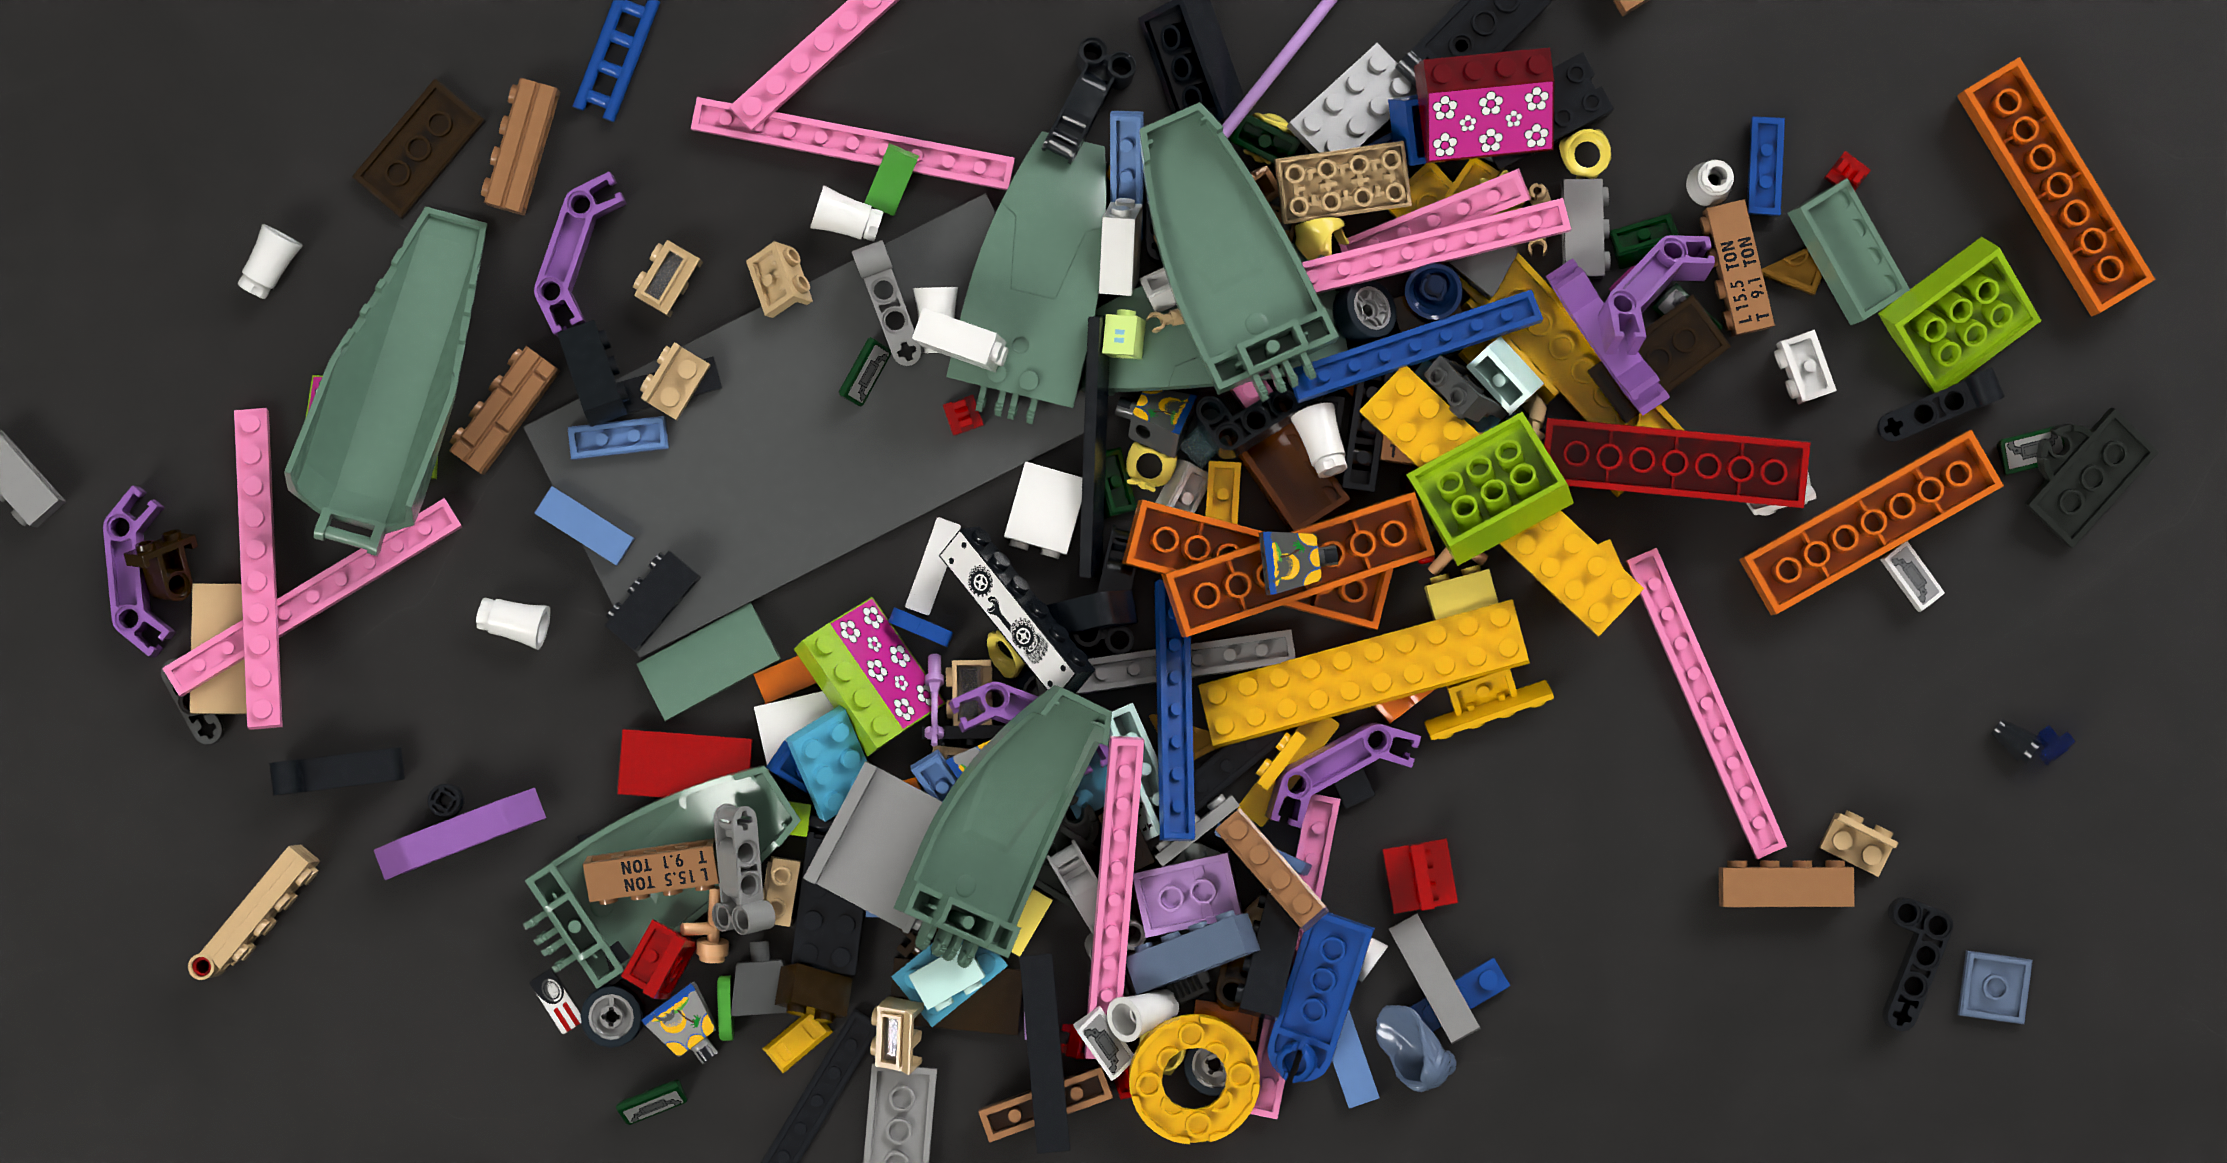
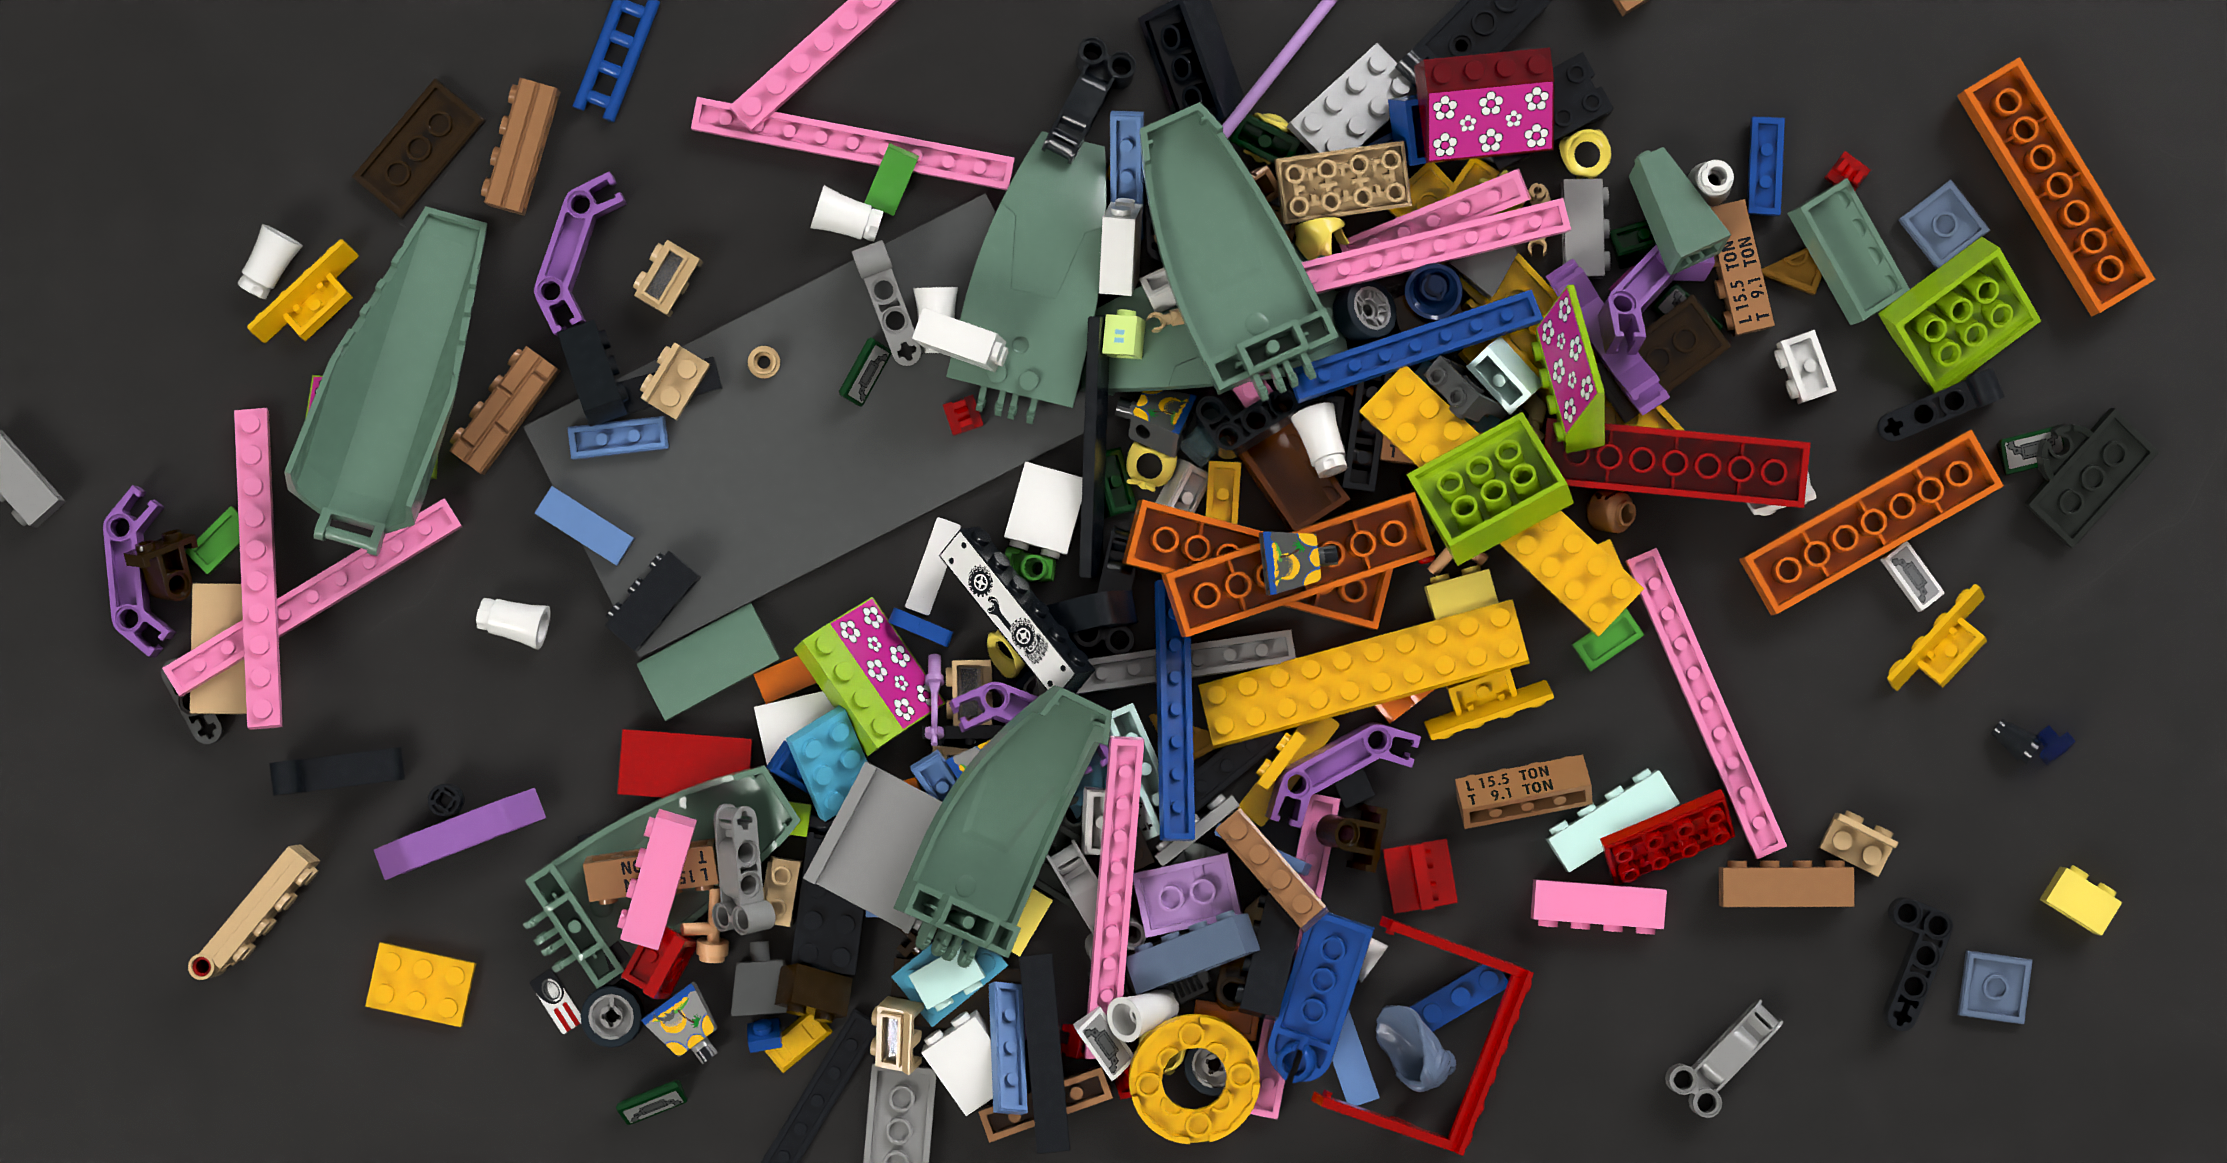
bright green tile [717,975,734,1041] -> none
tan bracket [746,241,813,318] -> none
light grey tile [1389,914,1480,1044] -> none
none -> bright green tile [185,506,240,575]
none -> yellow bracket [247,239,359,343]
none -> yellow plate [365,942,476,1027]
none -> bright pink brick [617,809,697,950]
none -> blue plate [747,1018,782,1053]
none -> tan plate [748,346,780,379]
none -> white brick [921,1009,993,1116]
none -> medium blue tile [989,982,1028,1115]
none -> bright green plate [1005,547,1056,582]
none -> white slope [1081,787,1106,855]
none -> red piece [1311,916,1534,1156]
none -> dark brown pin [1316,803,1388,873]
none -> medium nougat brick [1455,754,1593,829]
none -> slope [1531,284,1605,453]
none -> bright pink brick [1531,879,1667,935]
none -> light aqua brick [1545,768,1680,872]
none -> bright green tile [1572,608,1644,671]
none -> medium nougat head [1586,489,1636,533]
none -> red tile [1600,789,1735,886]
none -> sand green slope [1629,147,1731,275]
none -> light grey piece [1665,999,1783,1118]
none -> yellow bracket [1887,584,1987,691]
none -> sand blue tile [1898,180,1991,270]
none -> light yellow brick [2039,865,2122,936]

